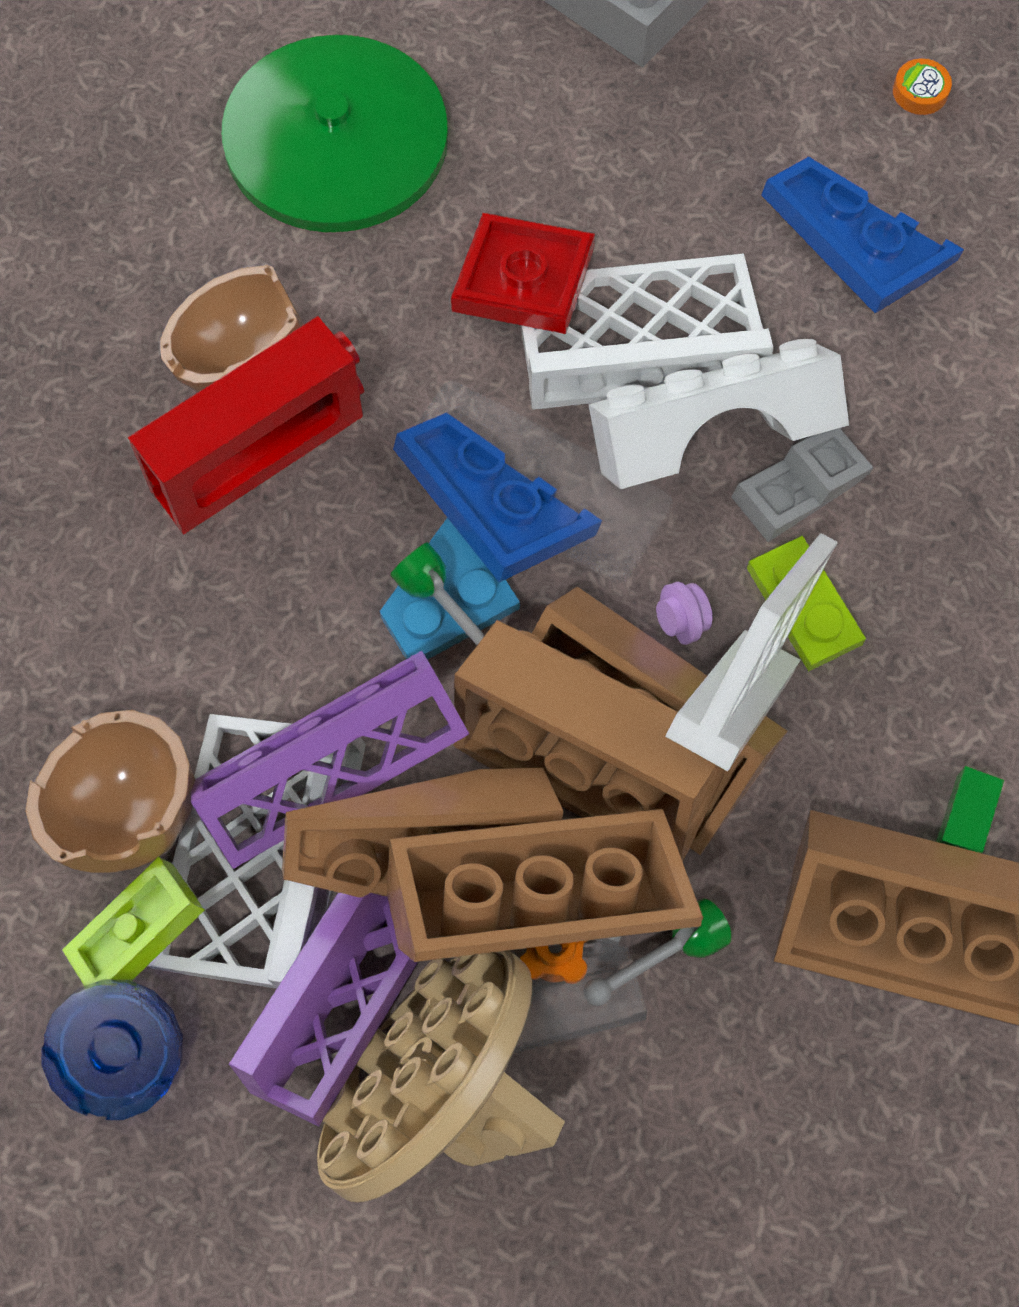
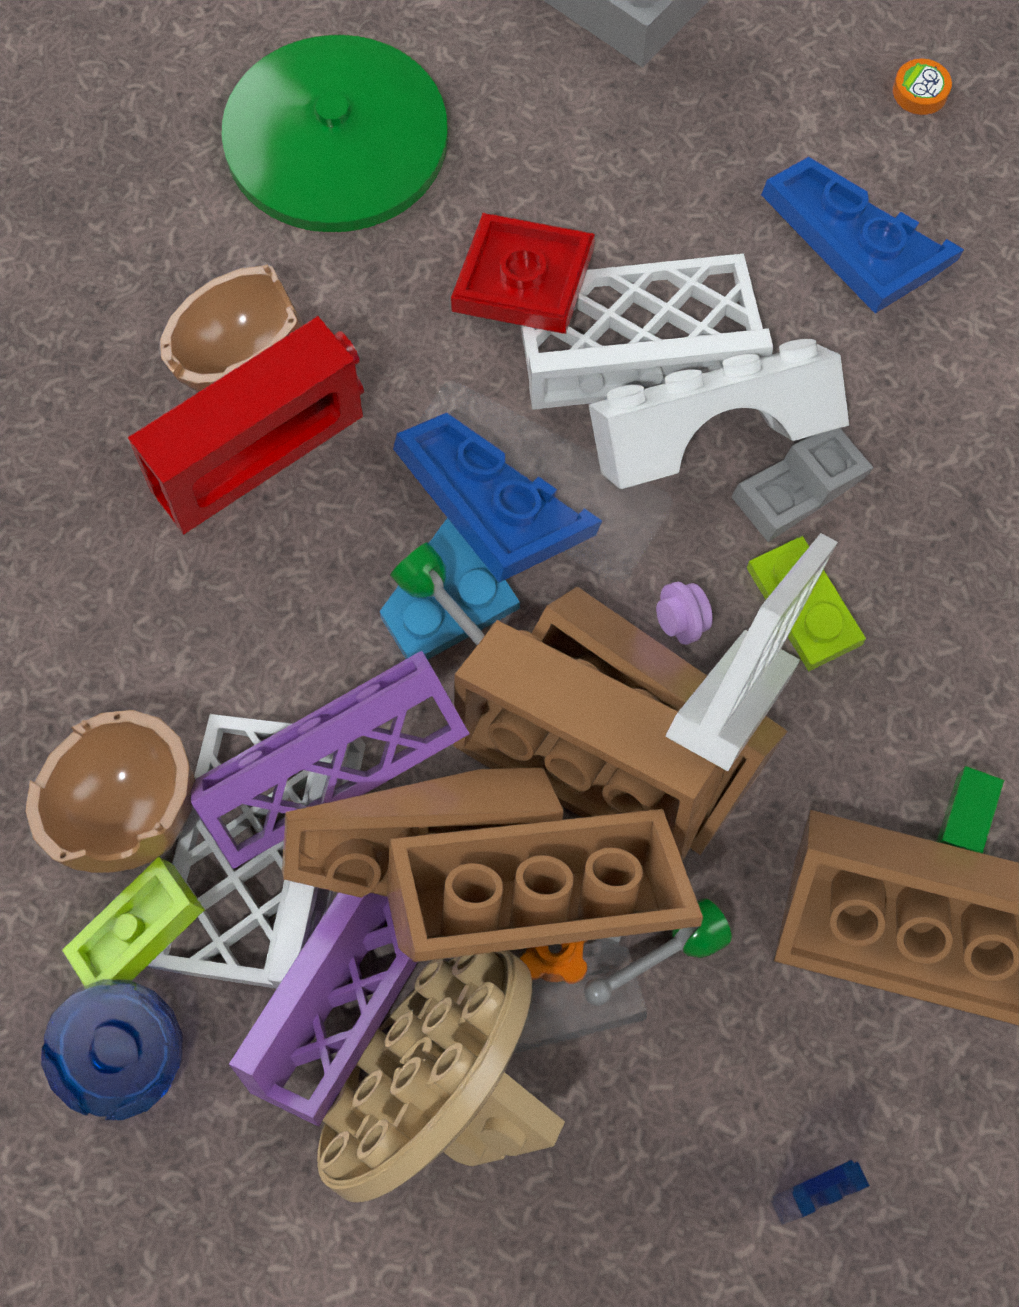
none -> clear blue tile [771,1160,870,1225]

